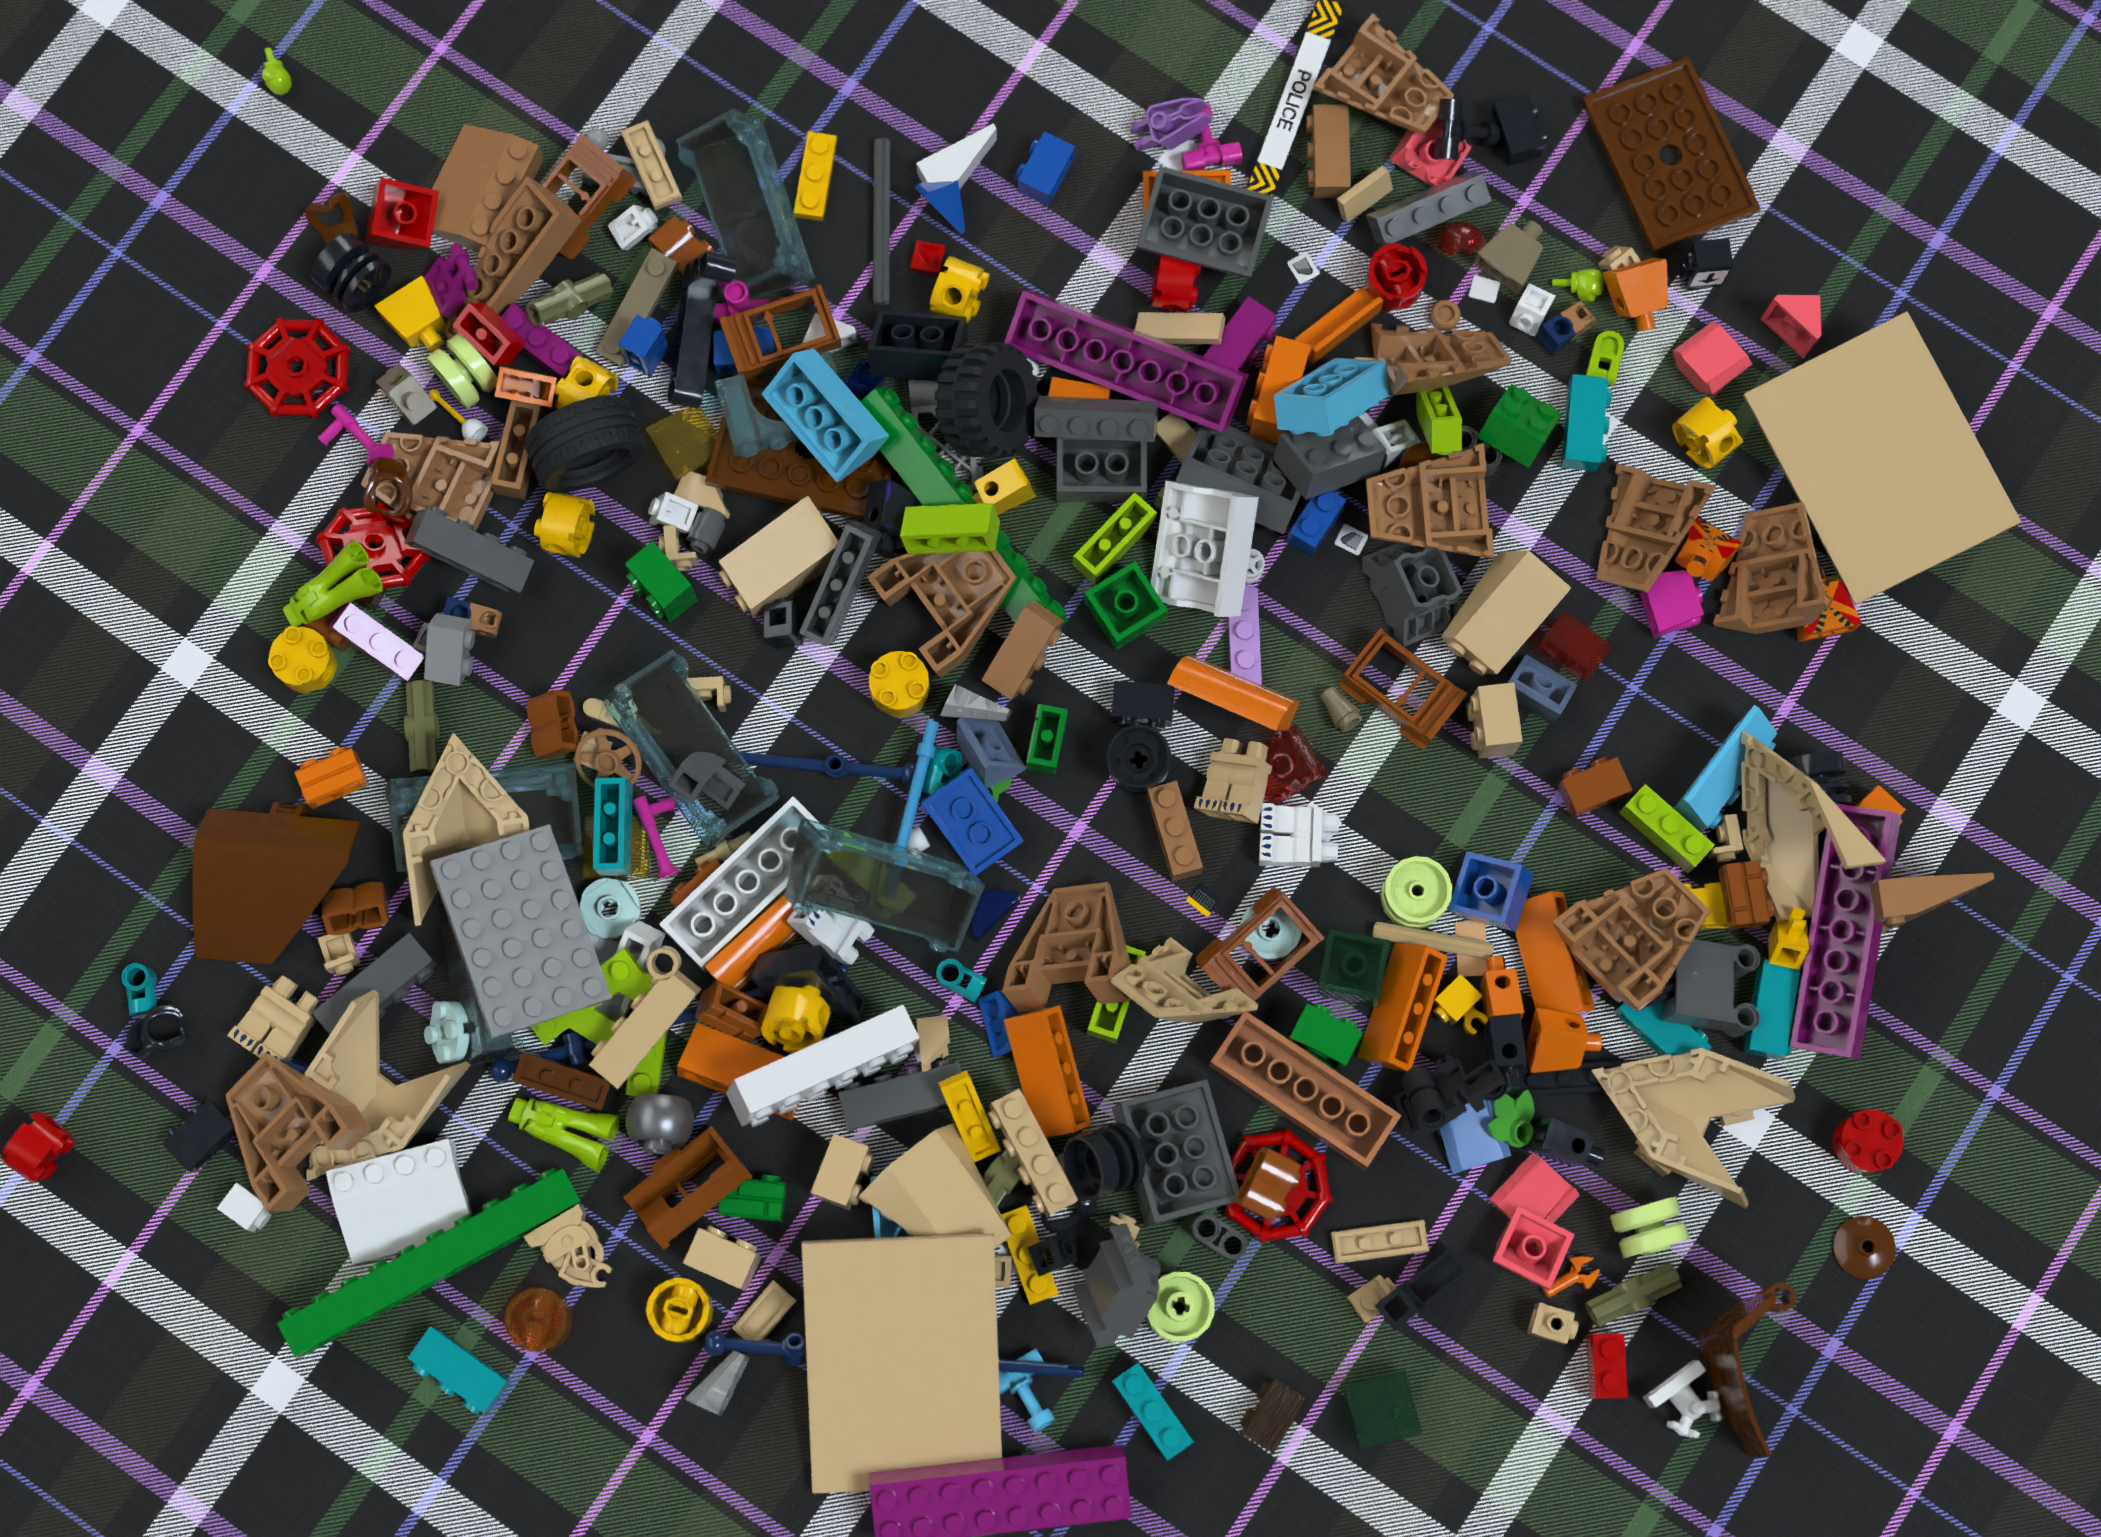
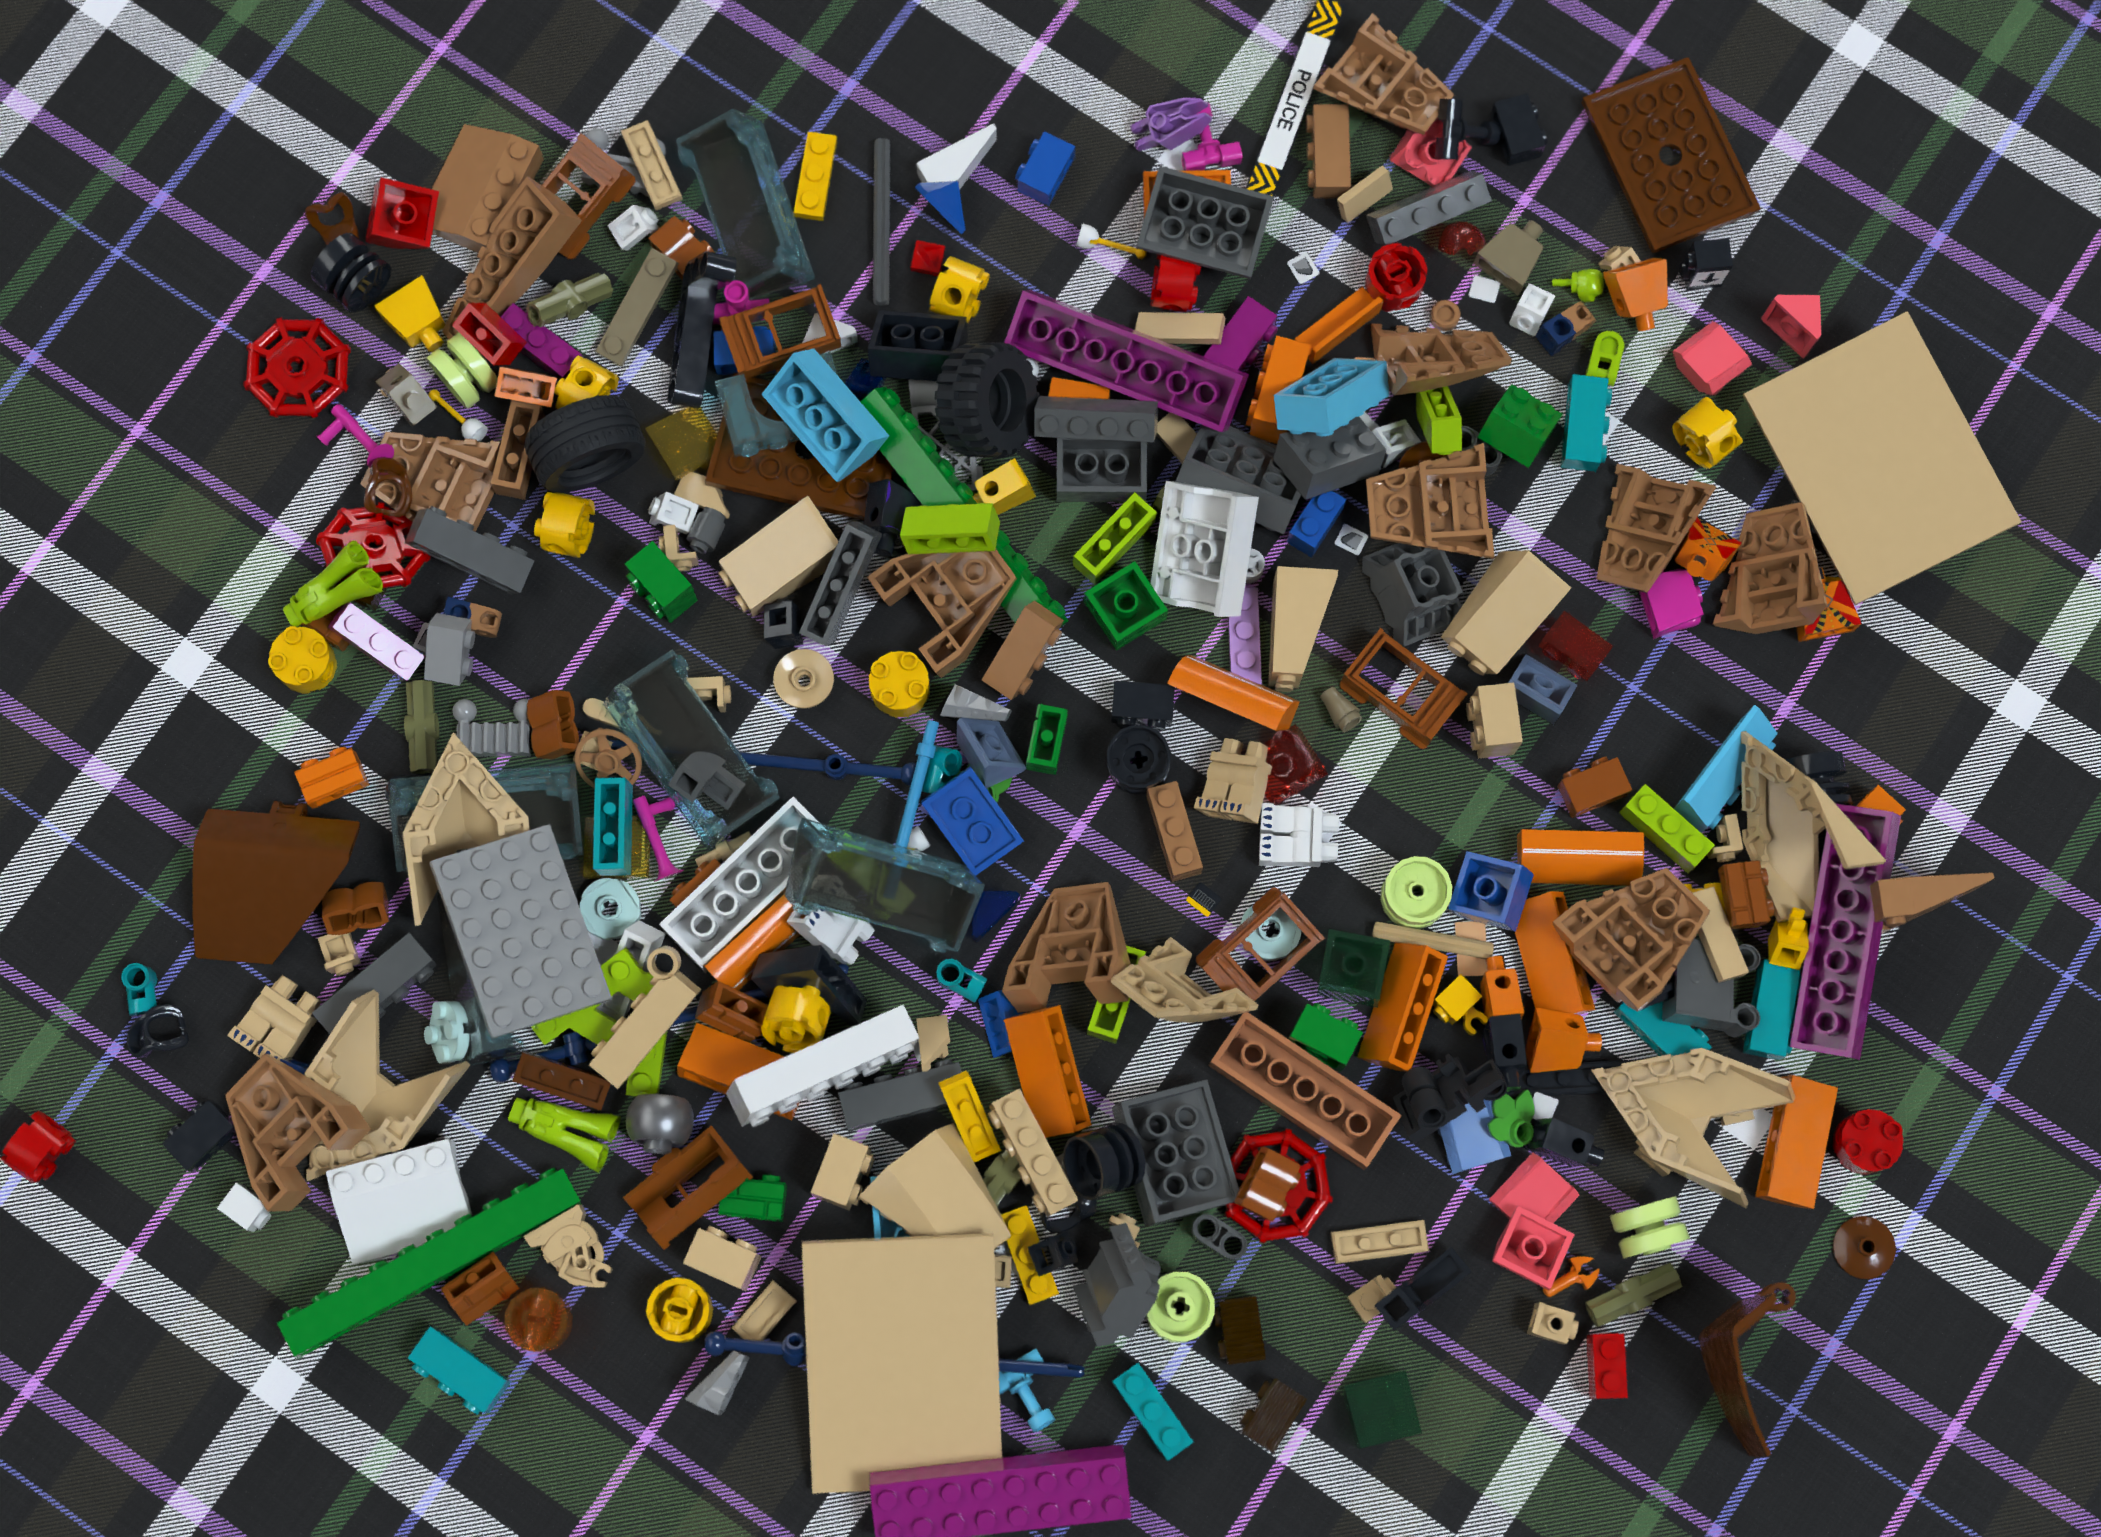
lime piece [262,48,292,95] -> none
magenta plate [424,243,478,318] -> none
blue brick [618,314,669,378] -> none
white piece [1642,1360,1722,1438] -> none
none -> dark orange brick [440,1251,519,1326]
none -> light grey gear [452,699,532,757]
none -> tan dish [773,649,834,709]
none -> hinge [1076,223,1147,259]
none -> dark brown brick [1214,1296,1266,1365]
none -> tan slope [1268,566,1338,692]
none -> orange brick [1517,829,1644,886]
none -> white sticker [1532,1092,1558,1120]
none -> tan tile [1693,887,1749,983]
none -> orange brick [1755,1075,1838,1209]

